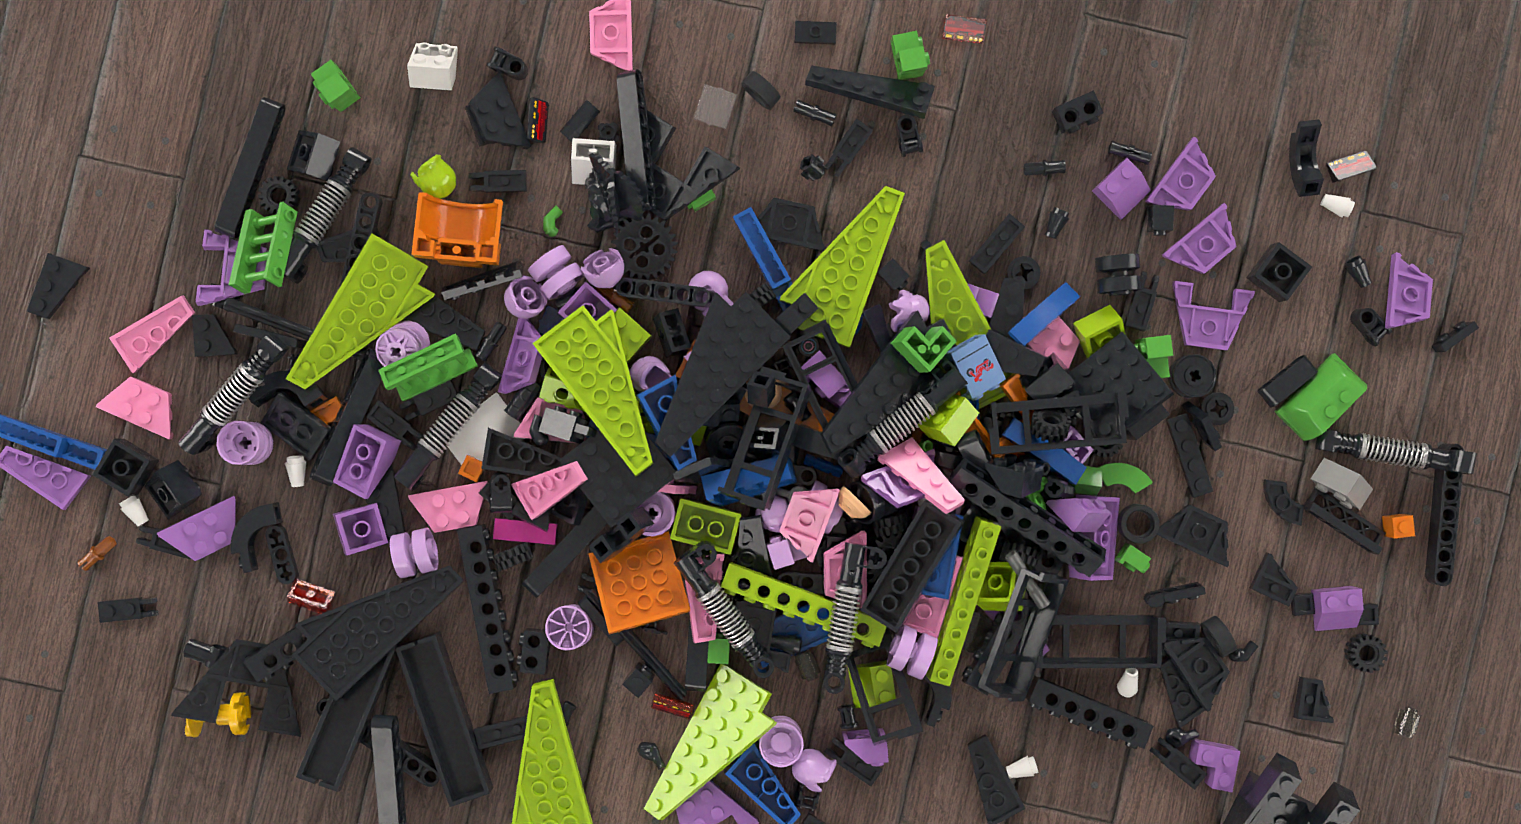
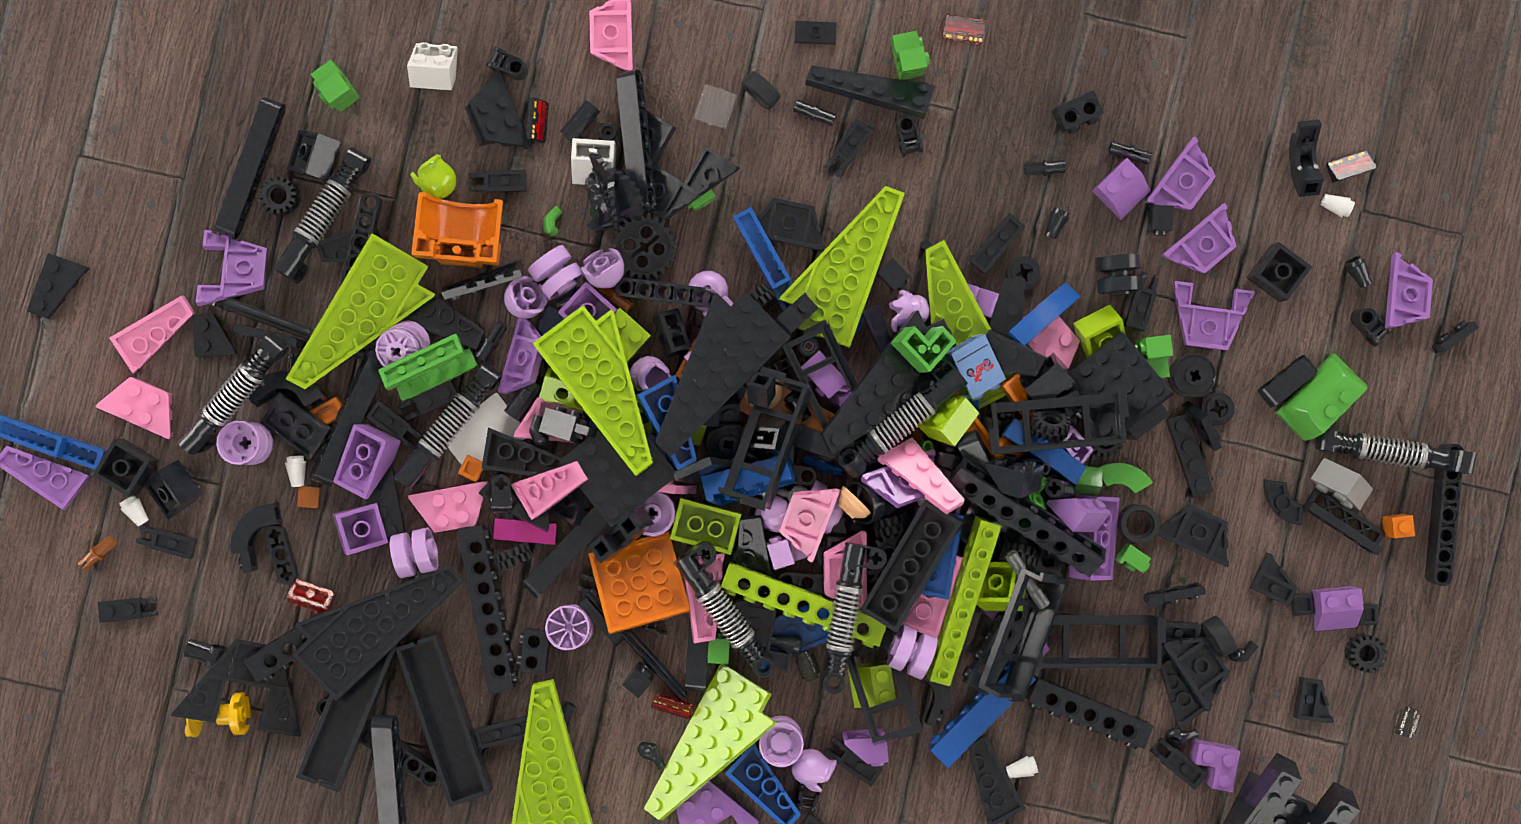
medium lavender wing [157,496,235,561] -> none
bright green fence [229,202,298,294] -> none
black gear [800,154,826,181] -> none
black bush [837,704,859,729] -> none
white cone [1117,668,1138,697] -> none
none -> dark orange tile [297,486,321,508]
none -> blue brick [928,661,1036,768]

